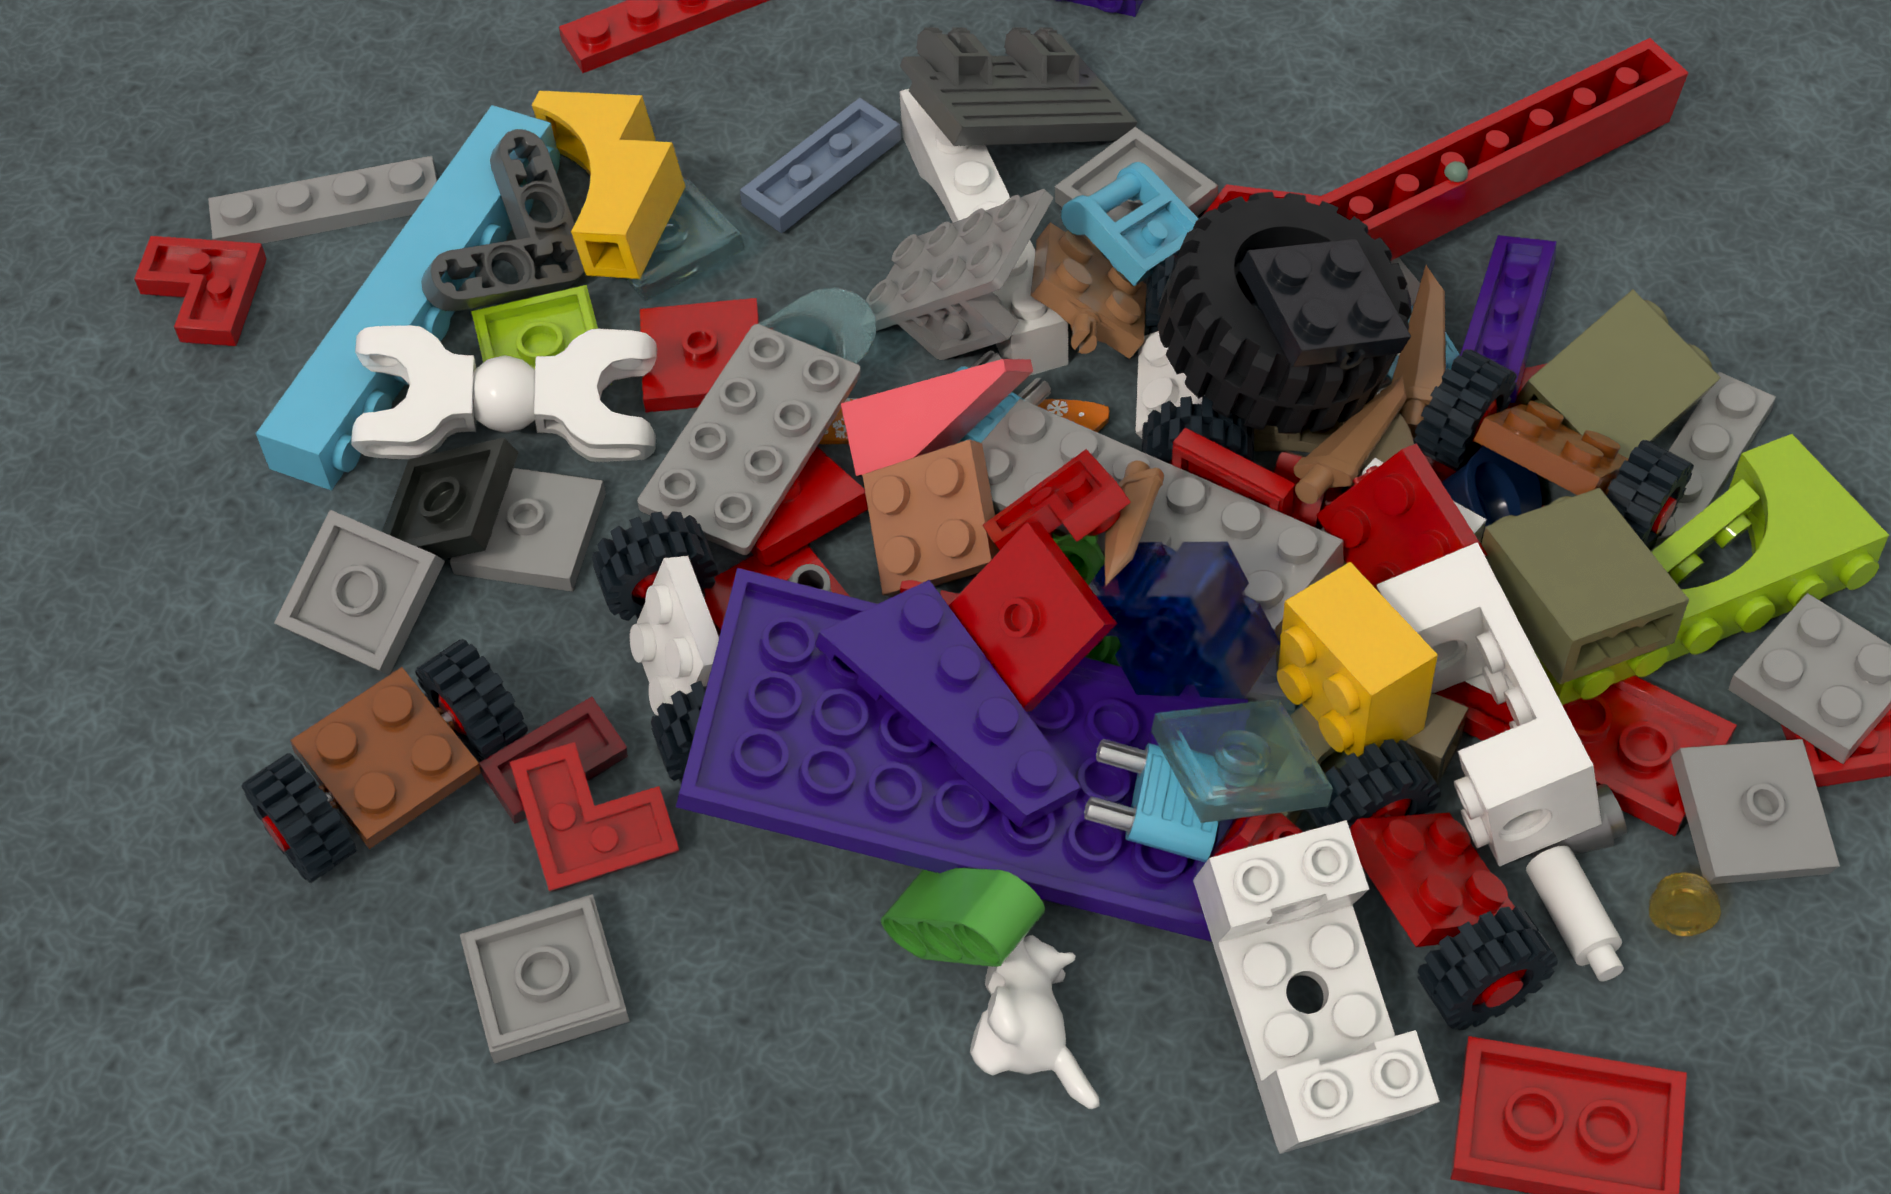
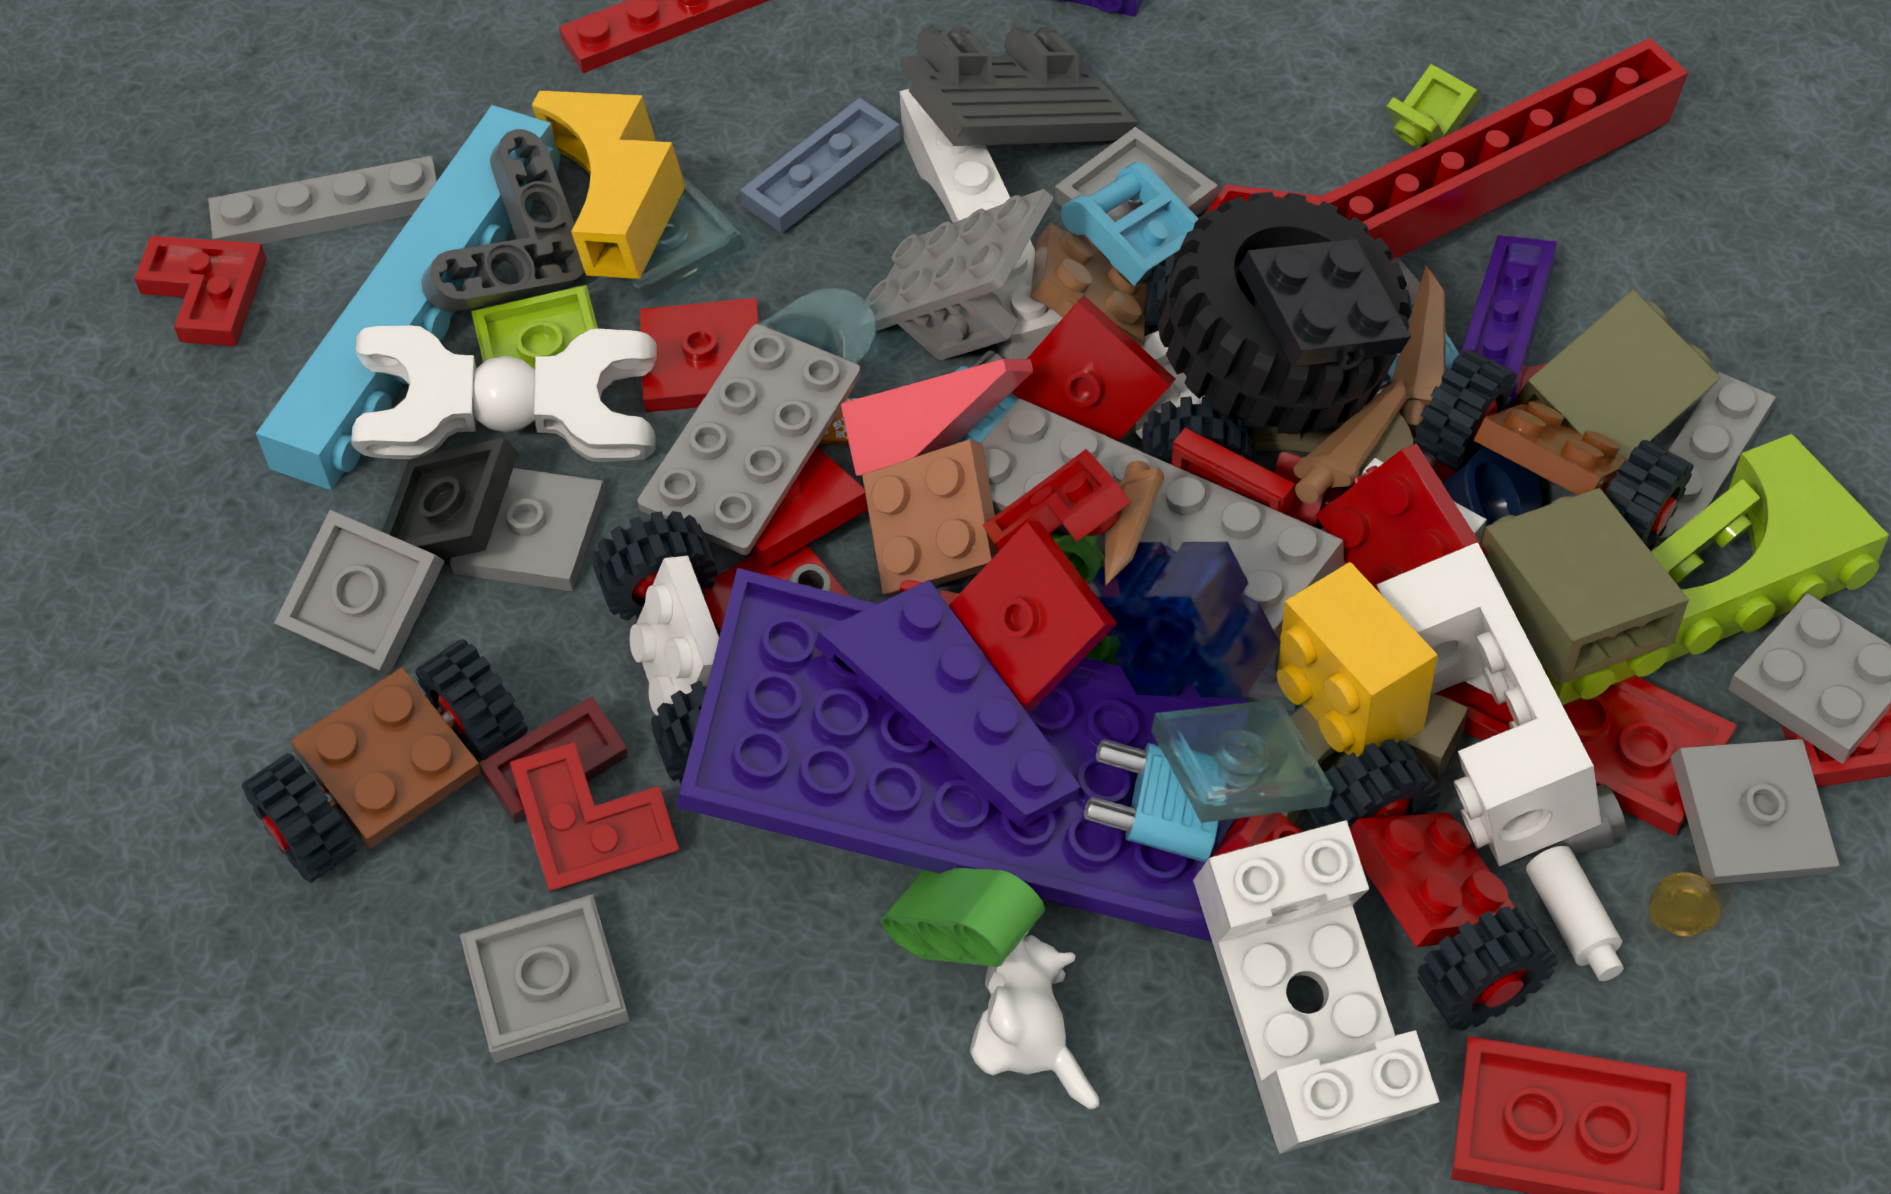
sand green piece [1444,161,1468,182] -> none
none -> red plate [1011,295,1176,441]
none -> lime bracket [1386,64,1481,149]

